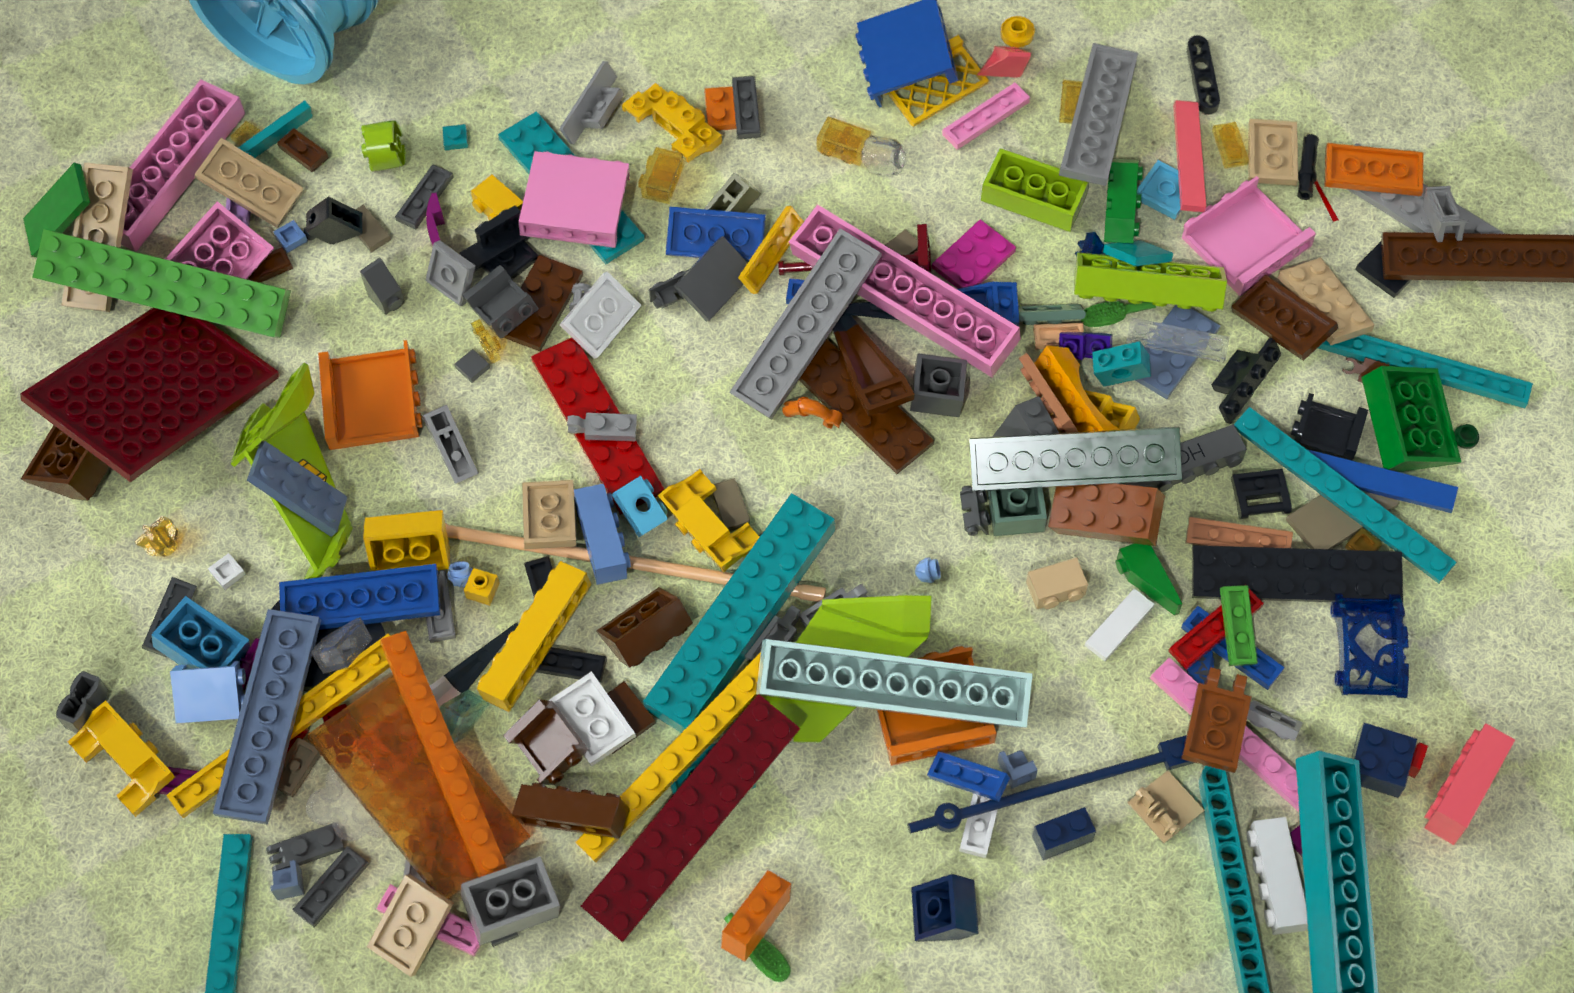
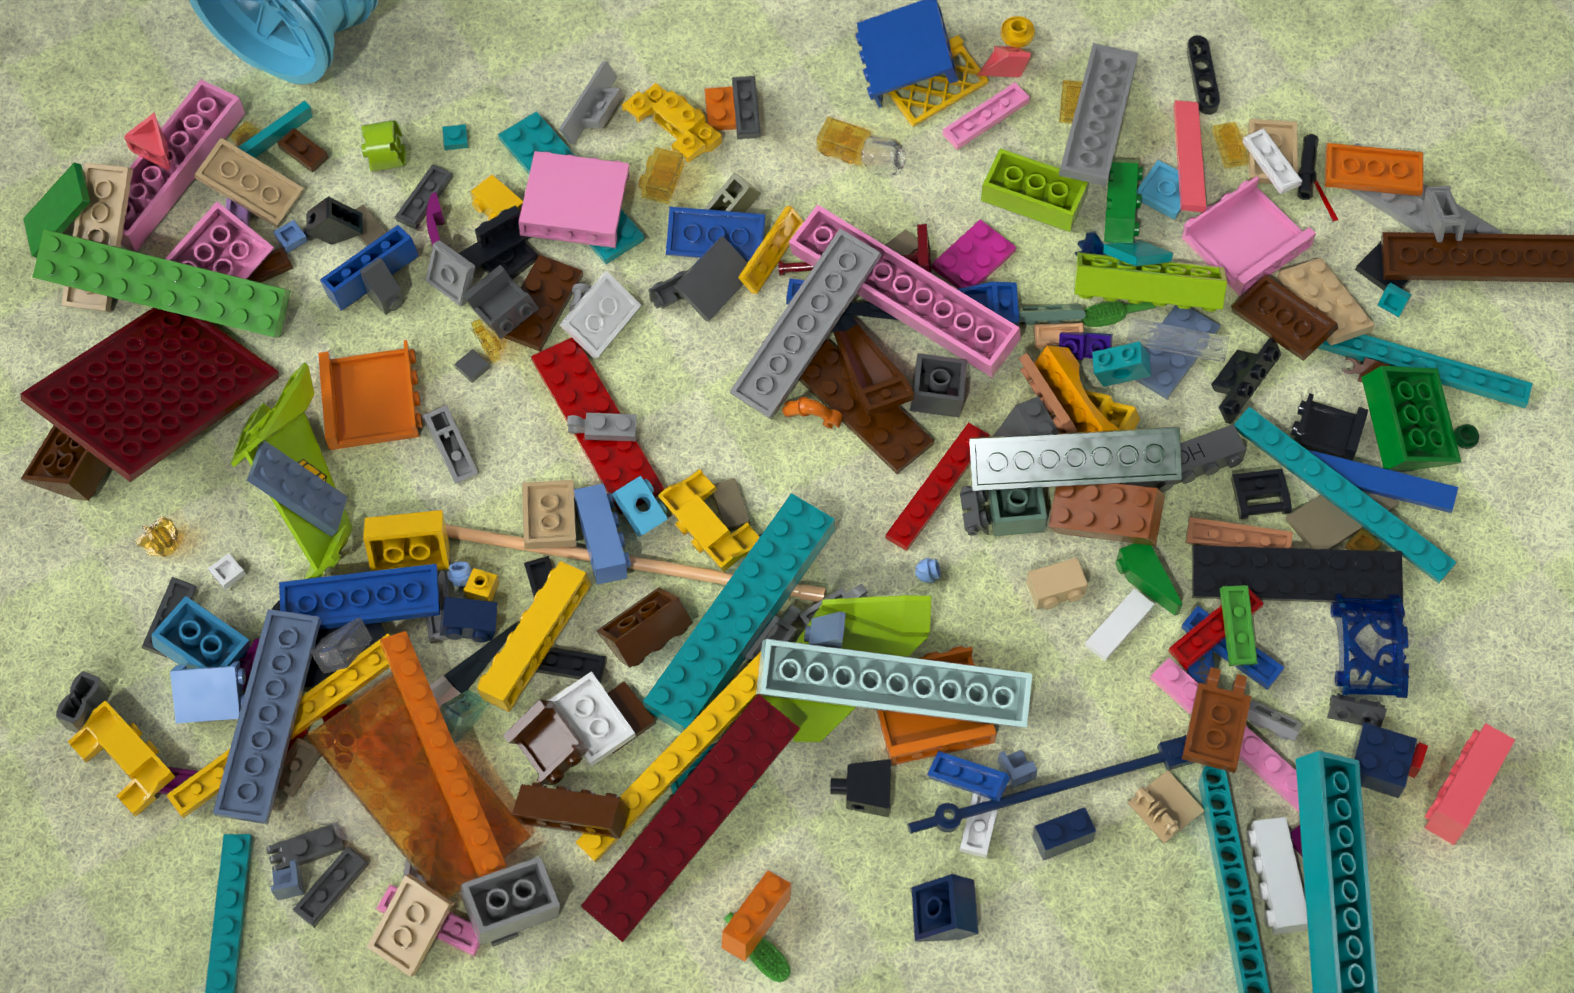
none -> coral slope [124,113,171,170]
none -> blue brick [320,225,419,311]
none -> dark blue brick [439,596,497,643]
none -> sand blue slope [804,612,846,649]
none -> black torso [830,759,891,817]
none -> red plate [885,422,990,551]
none -> white tile [1242,128,1302,195]
none -> dark grey hinge [1327,693,1387,727]
none -> teal plate [1377,283,1412,317]

